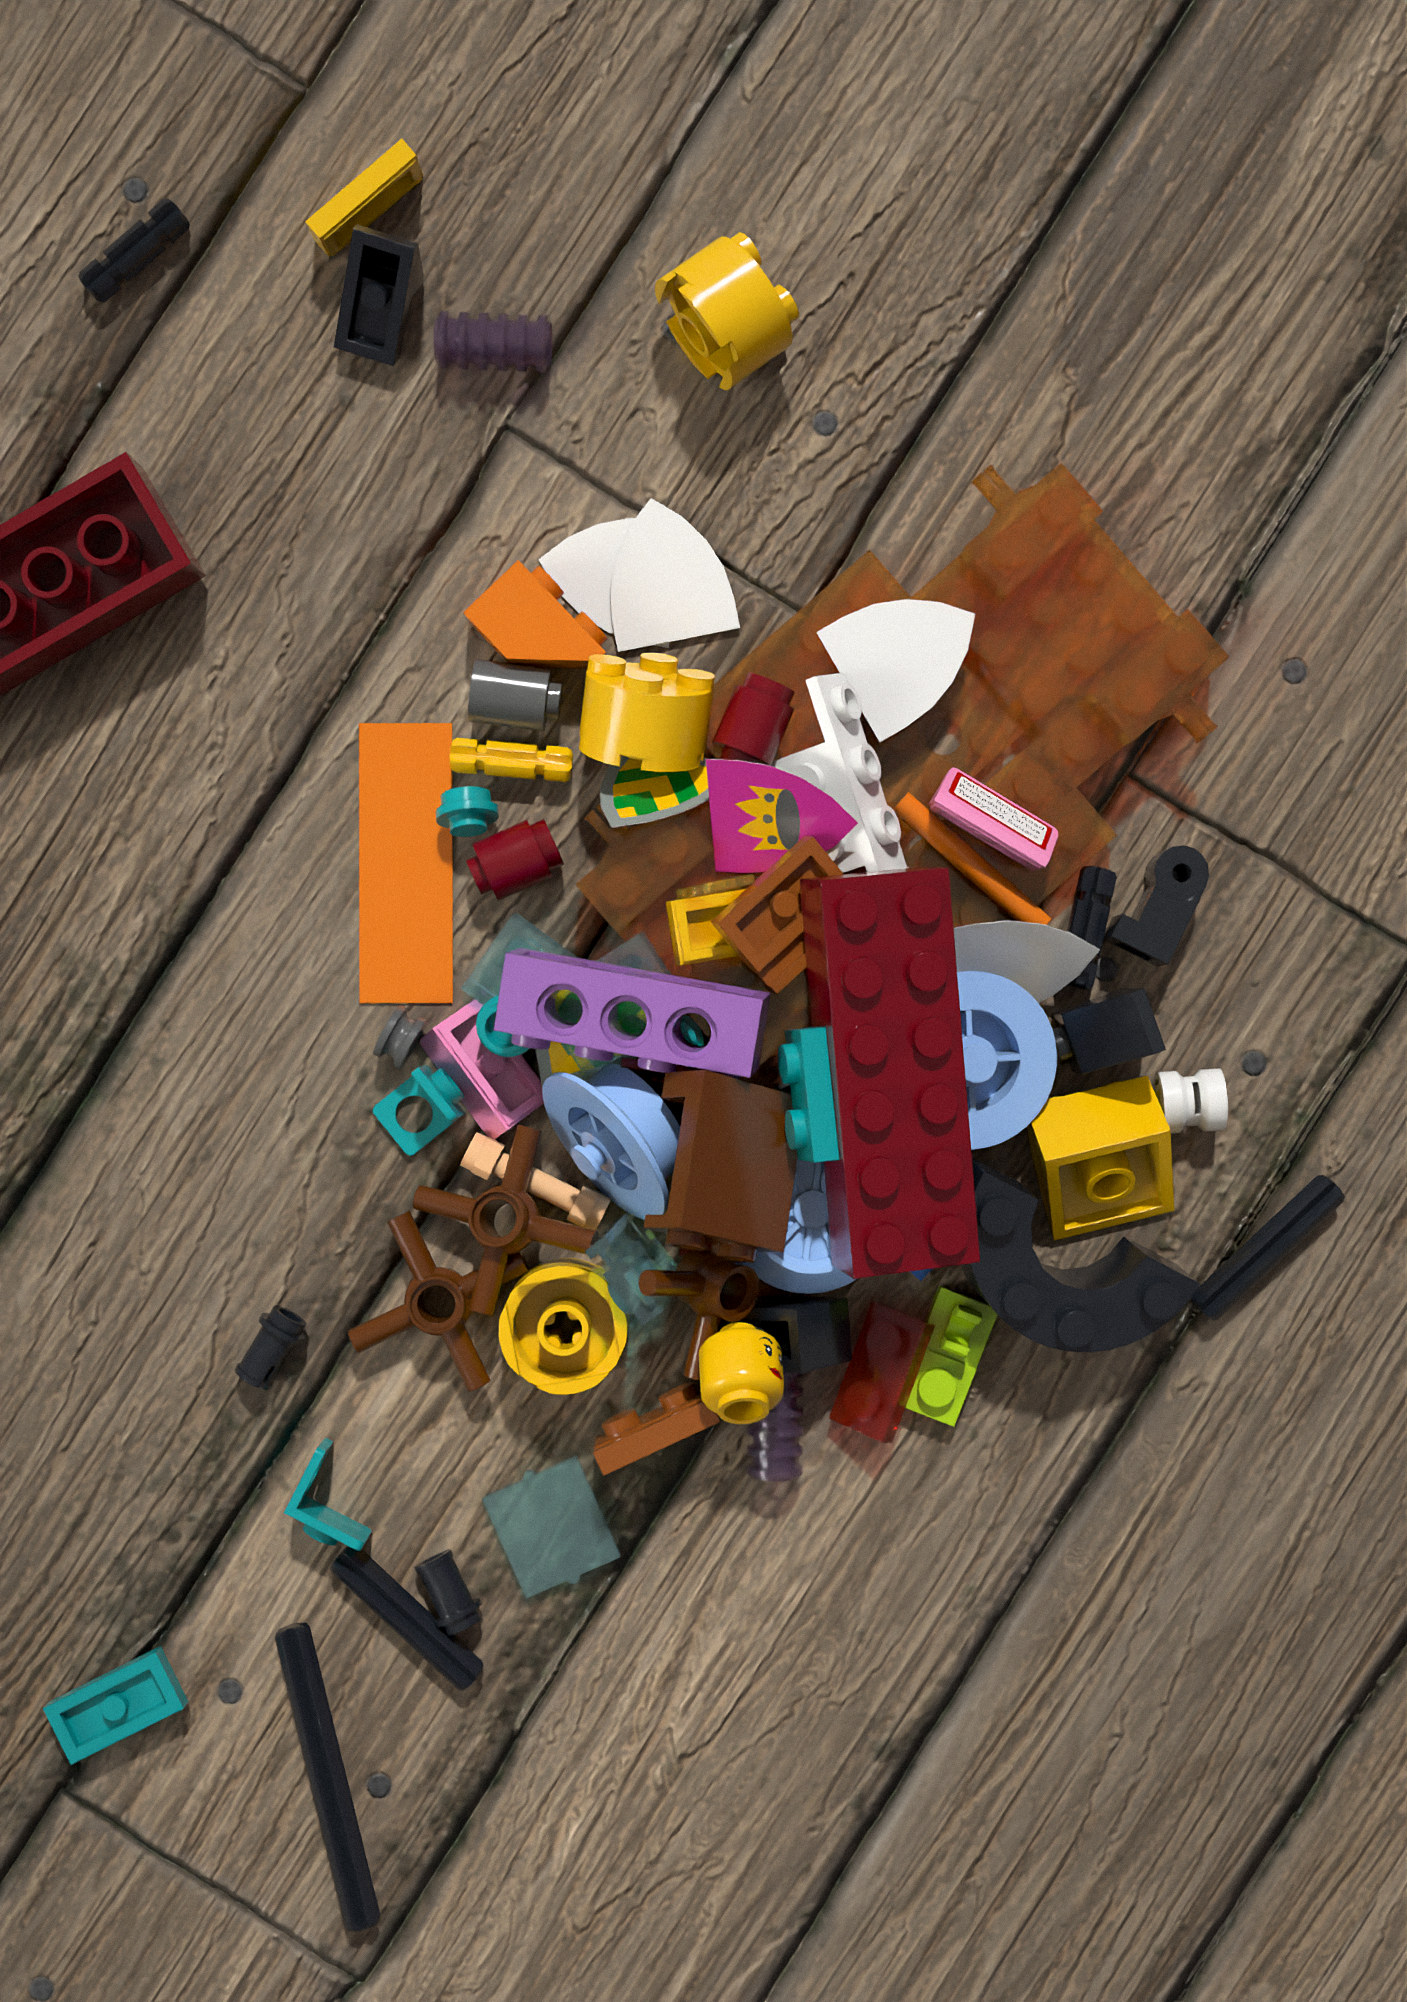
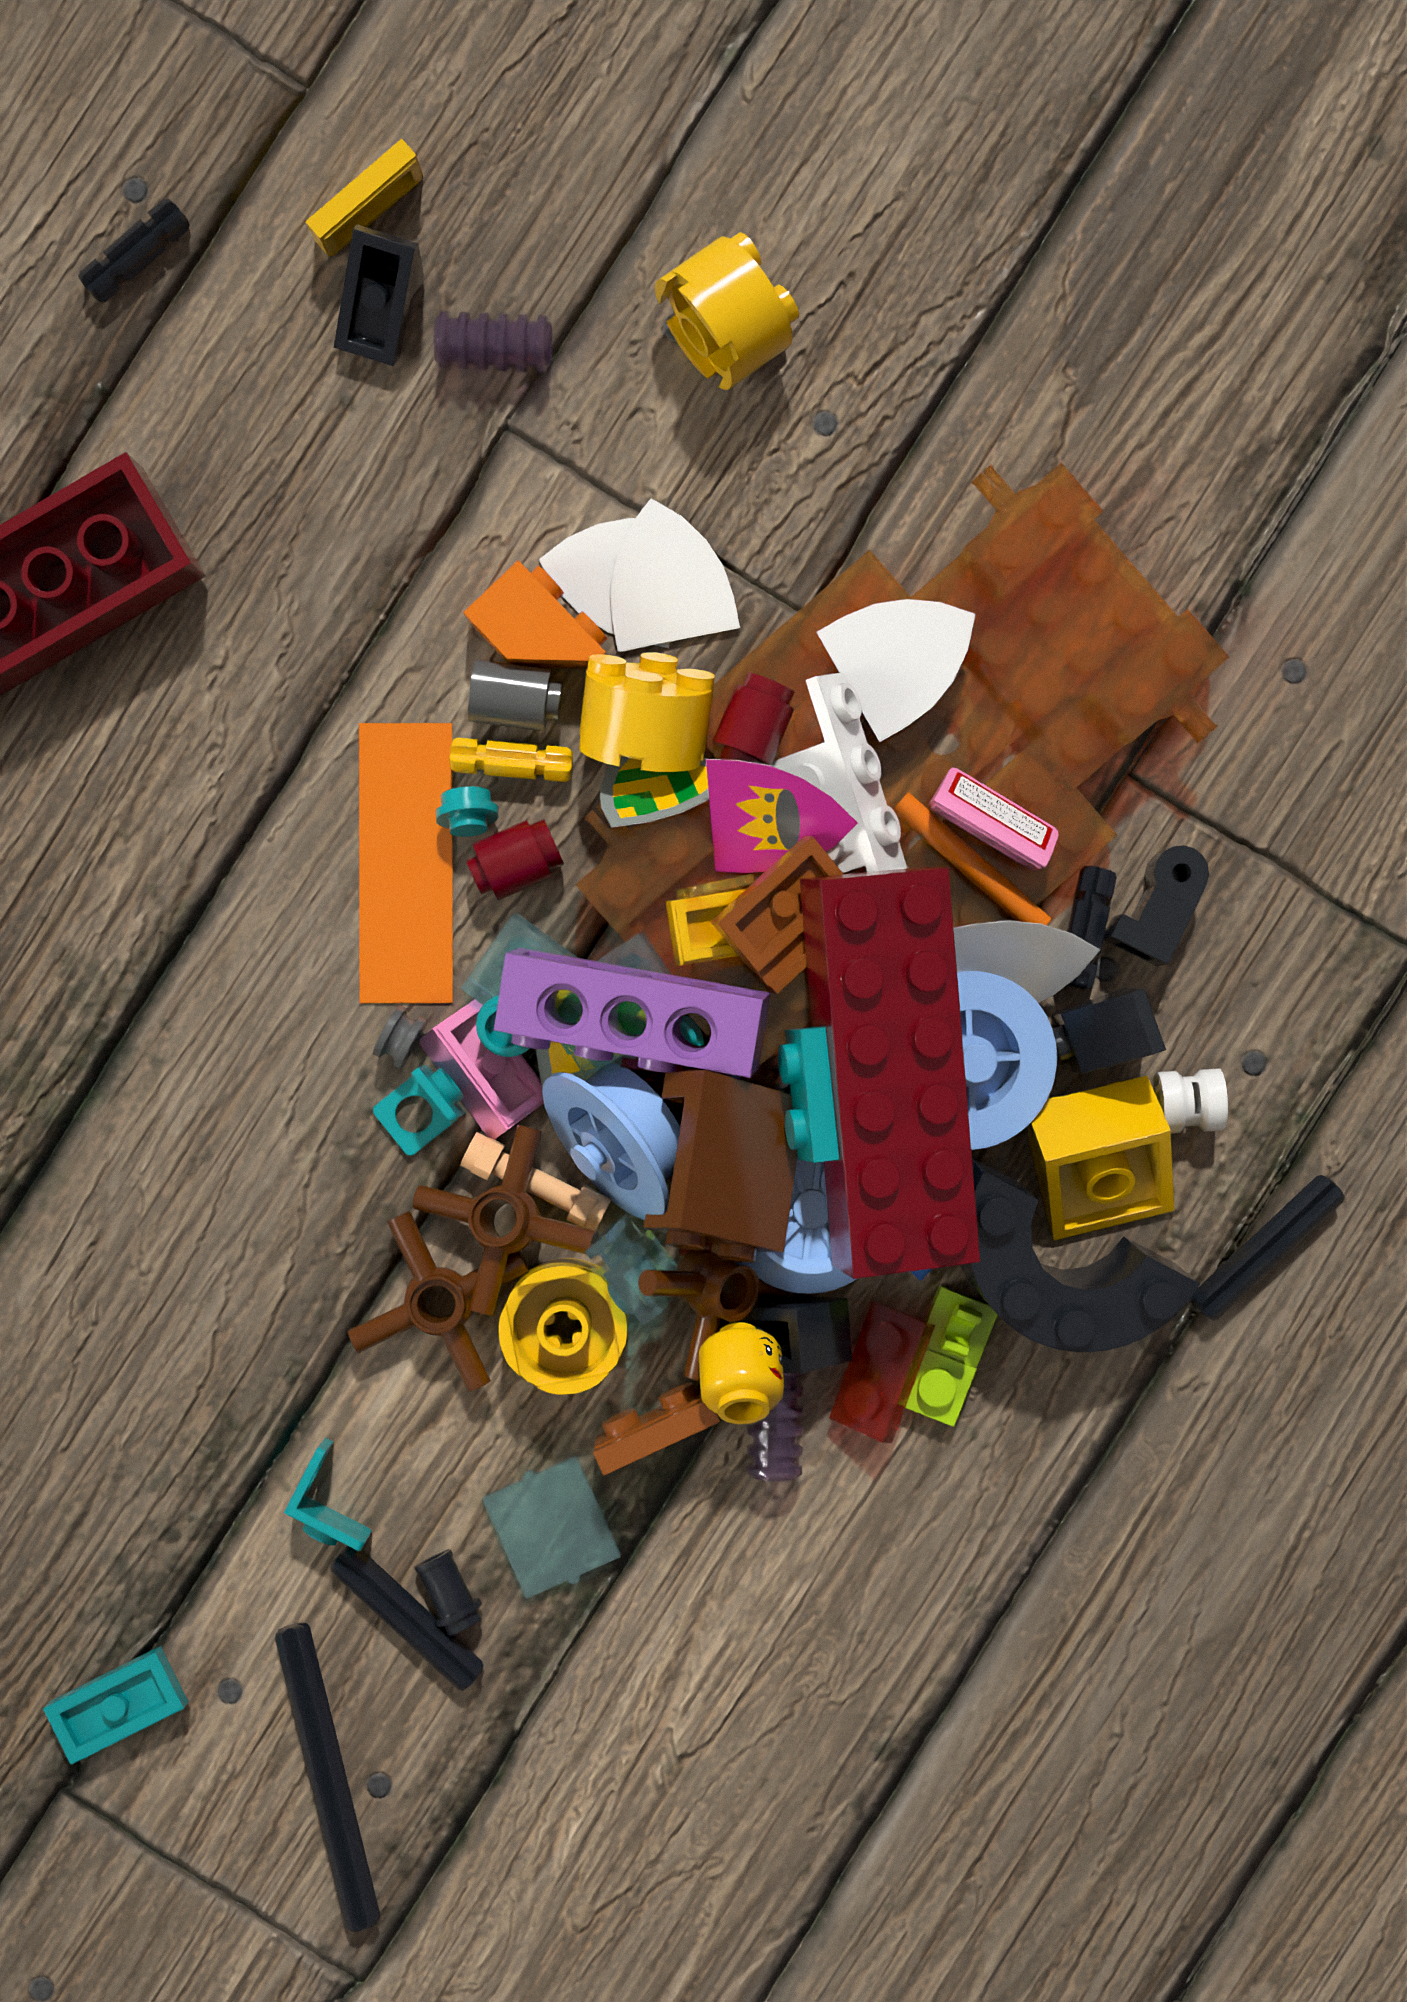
black pin [234,1305,307,1390] -> none

